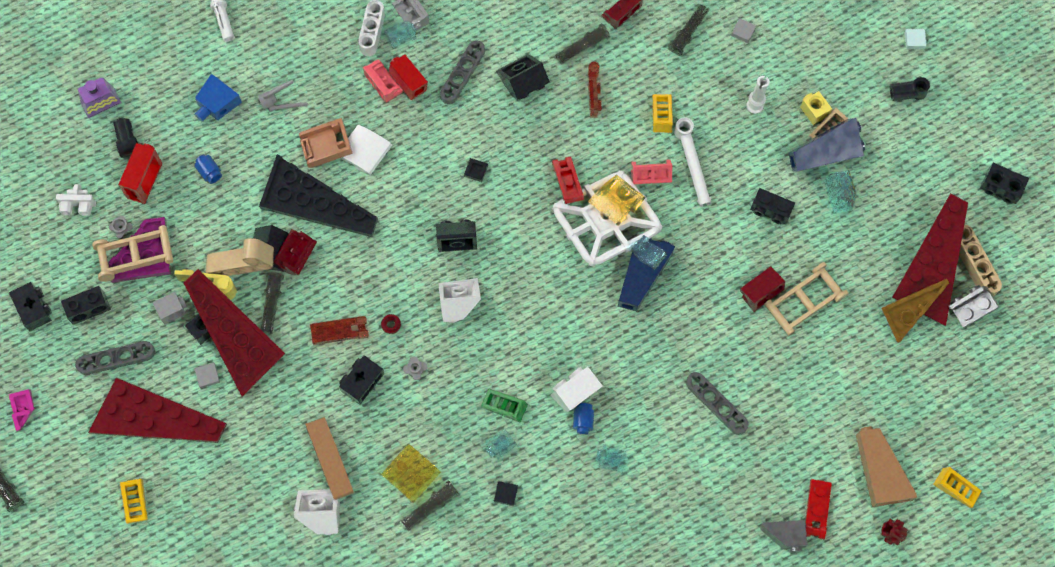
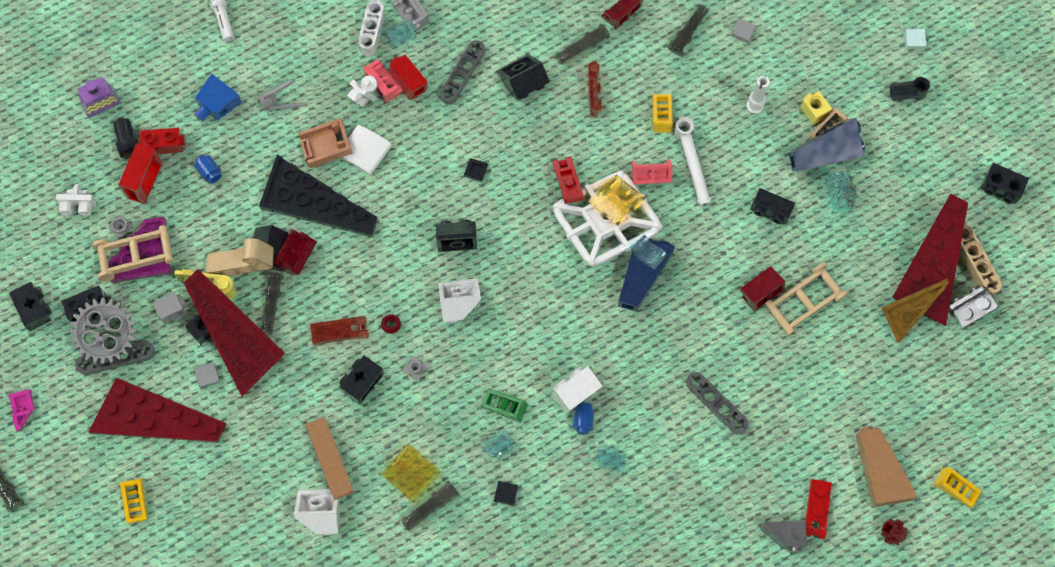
none -> light grey gear [69,298,138,364]
none -> red brick [140,127,186,154]
none -> white hips [347,76,378,107]

